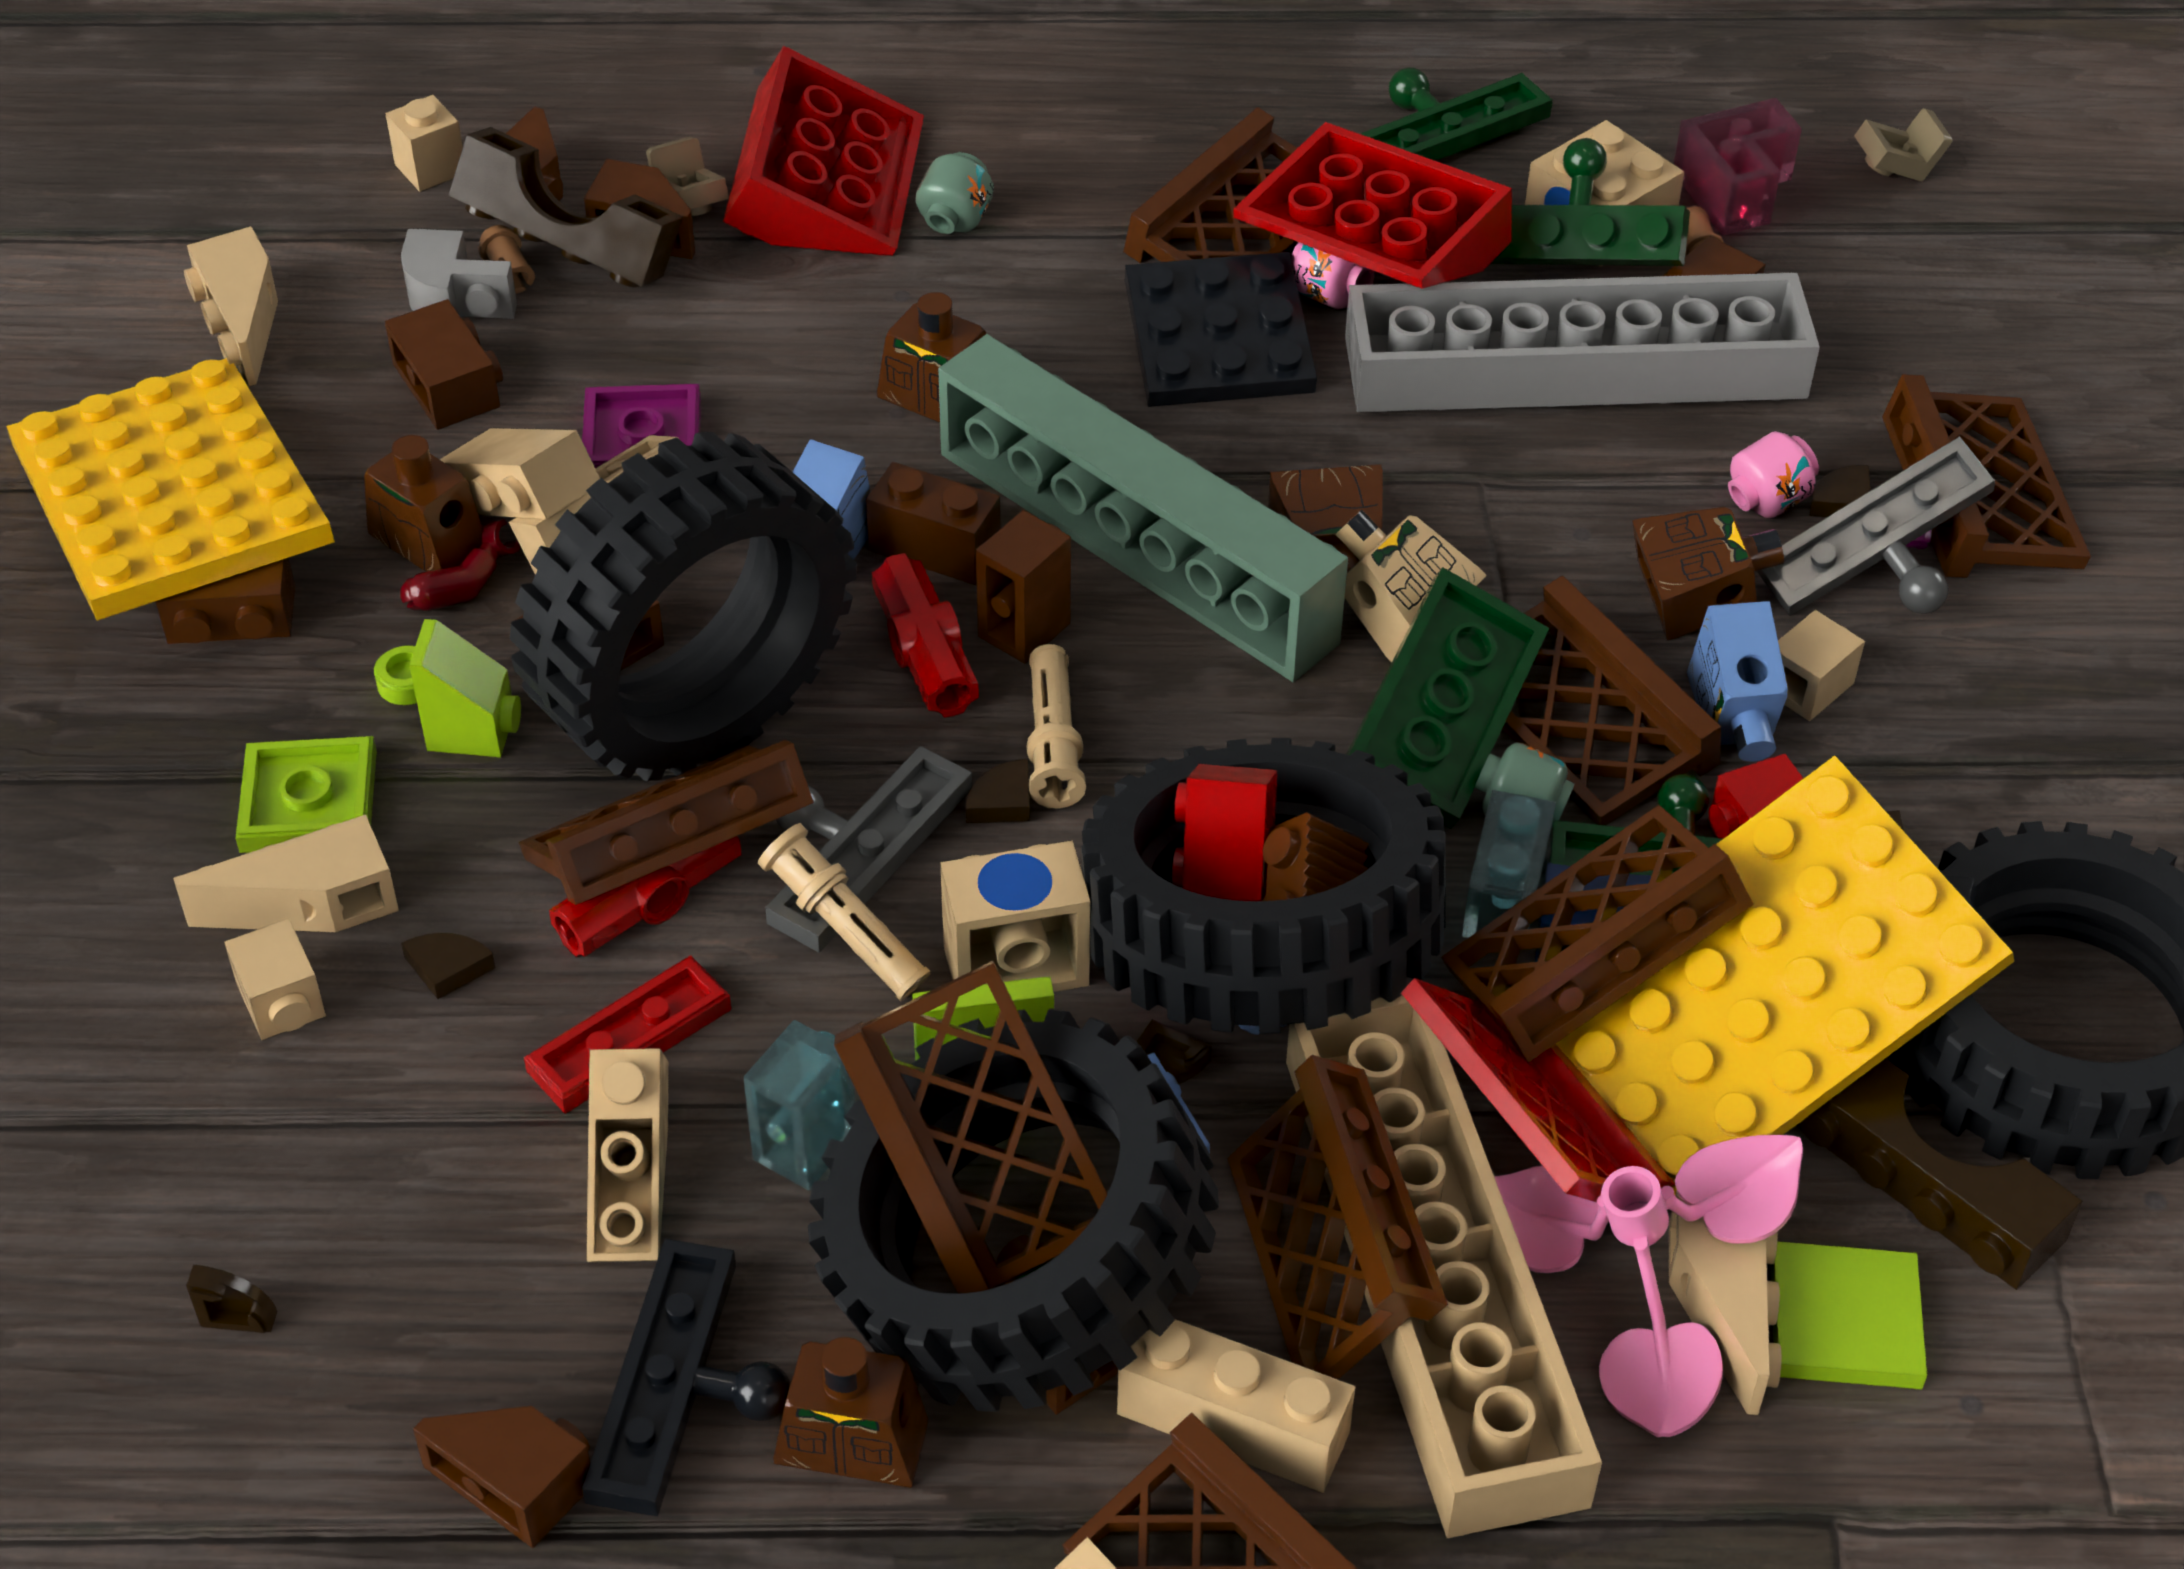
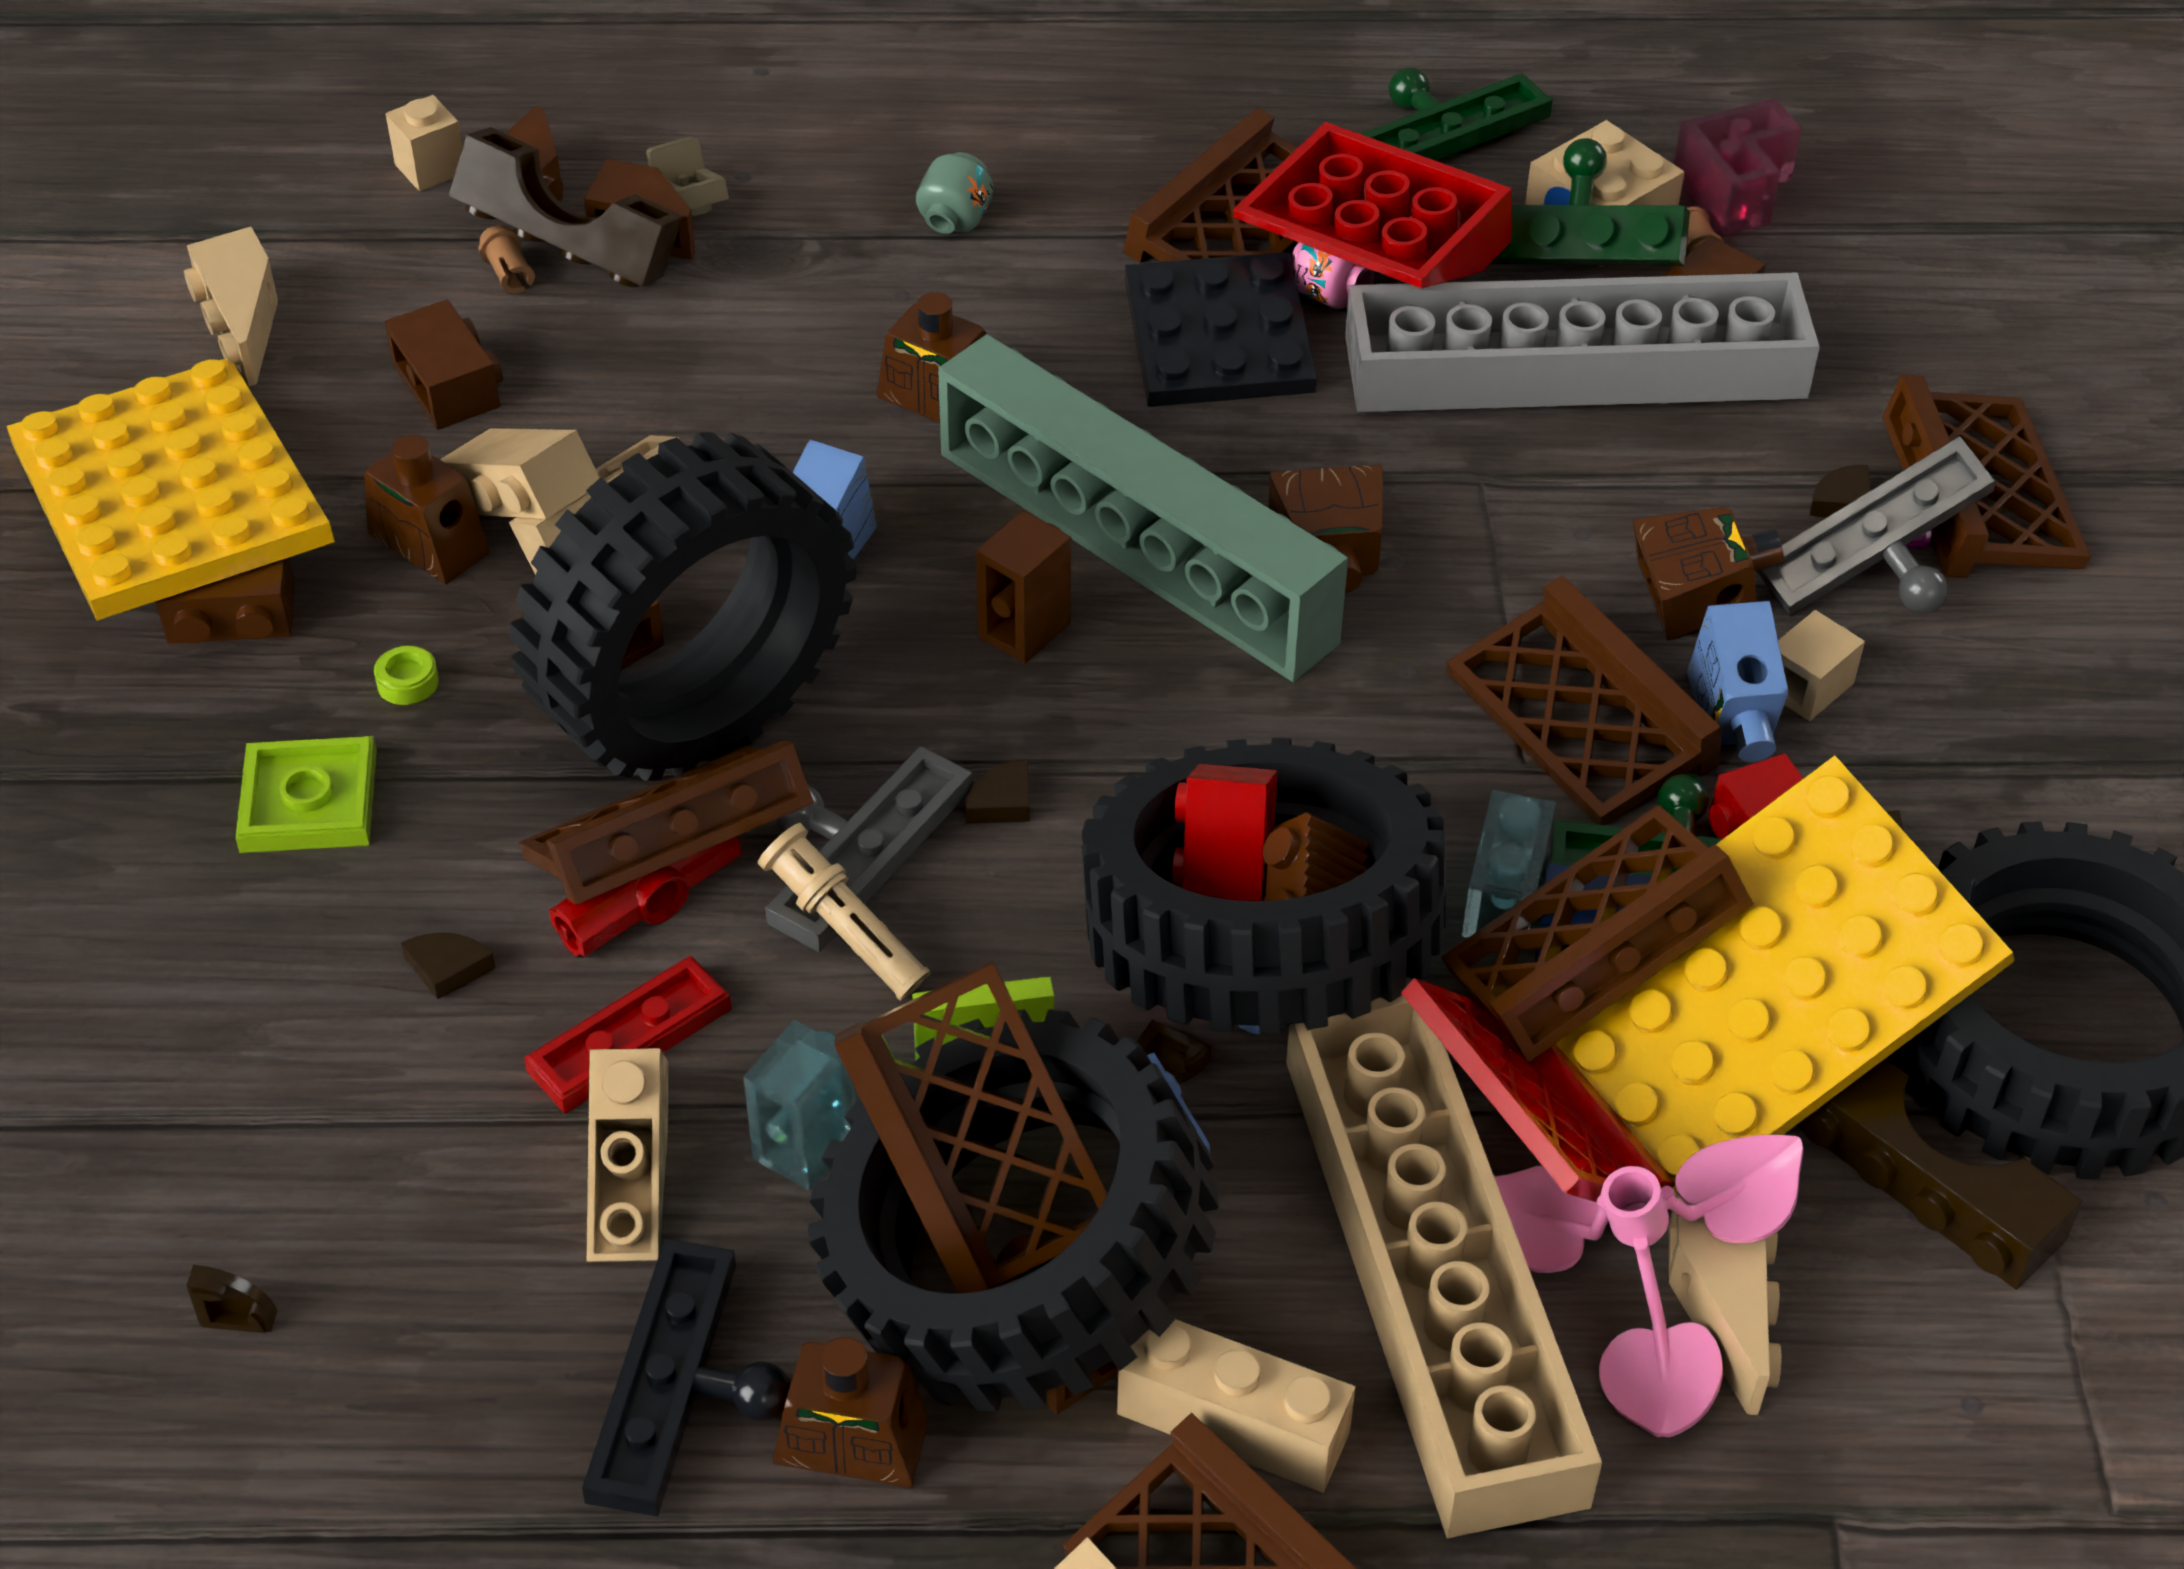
tan slope [173,815,399,932] -> none
tan brick [224,918,326,1040] -> none
dark red arm [400,519,521,611] -> none
light grey brick [401,229,517,319] -> none
lime slope [409,619,521,758] -> none
reddish brown slope [413,1406,590,1548] -> none
magenta tile [582,384,701,469] -> none
red slope [723,45,924,256] -> none
reddish brown brick [866,461,1001,585] -> none
red piece [872,553,979,718] -> none
tan brick [940,840,1090,992] -> none
tan pin [1026,644,1086,809] -> none
reddish brown fence [1227,1055,1448,1380] -> none
tan torso [1335,510,1487,663] -> none
dark green plate [1346,567,1549,829] -> none
sand green head [1475,742,1575,836] -> none
bright pink head [1728,431,1819,519] -> none
lime tile [1770,1241,1927,1390] -> none
dark tan bracket [1854,108,1952,182] -> none

